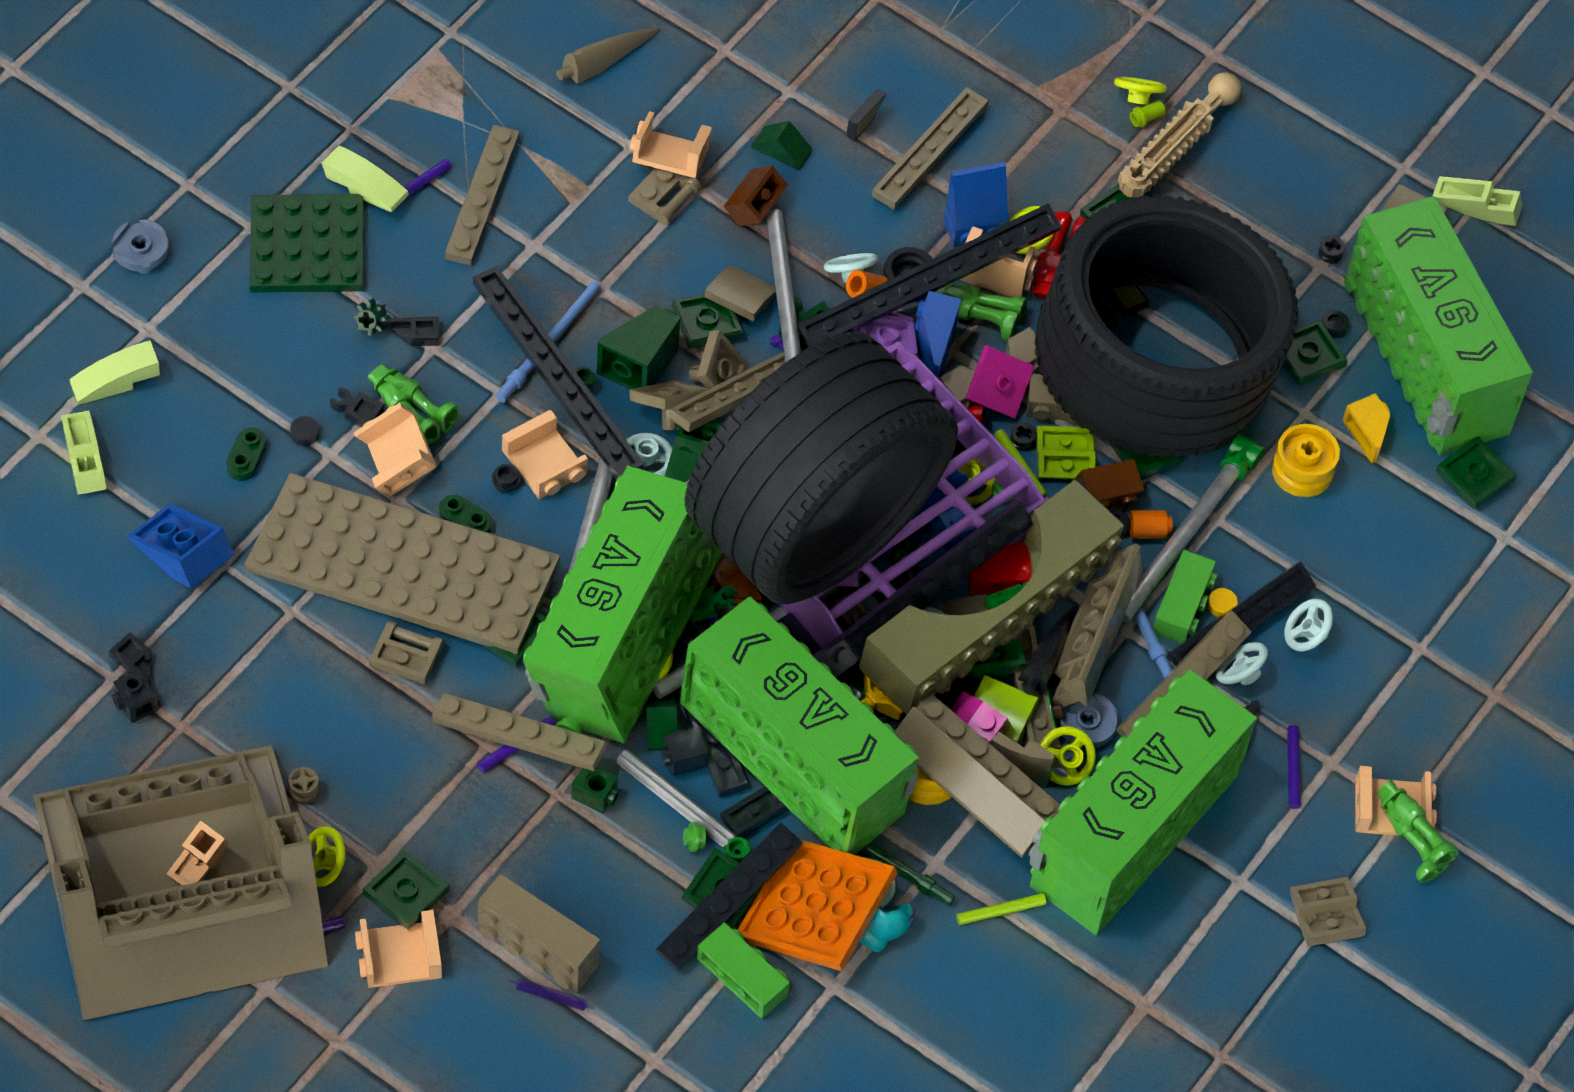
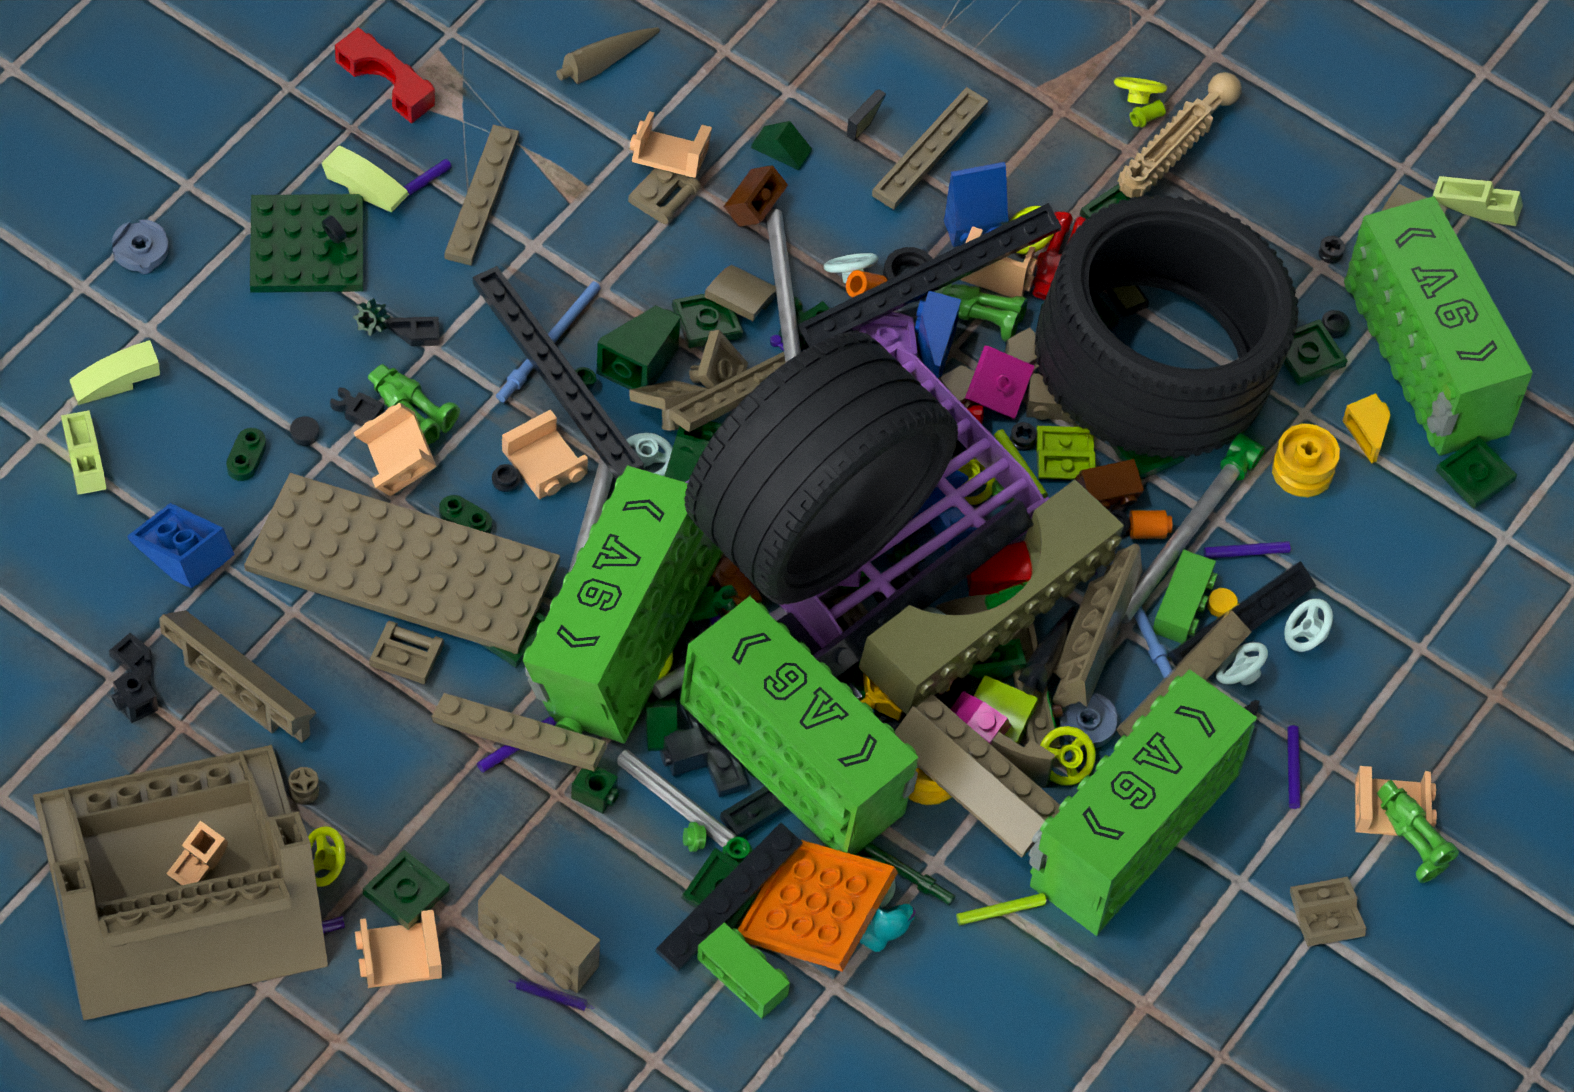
none -> dark tan slope [159,610,317,743]
none -> black tile [322,215,347,244]
none -> red arch [335,27,435,124]
none -> dark purple bar [1204,541,1291,558]

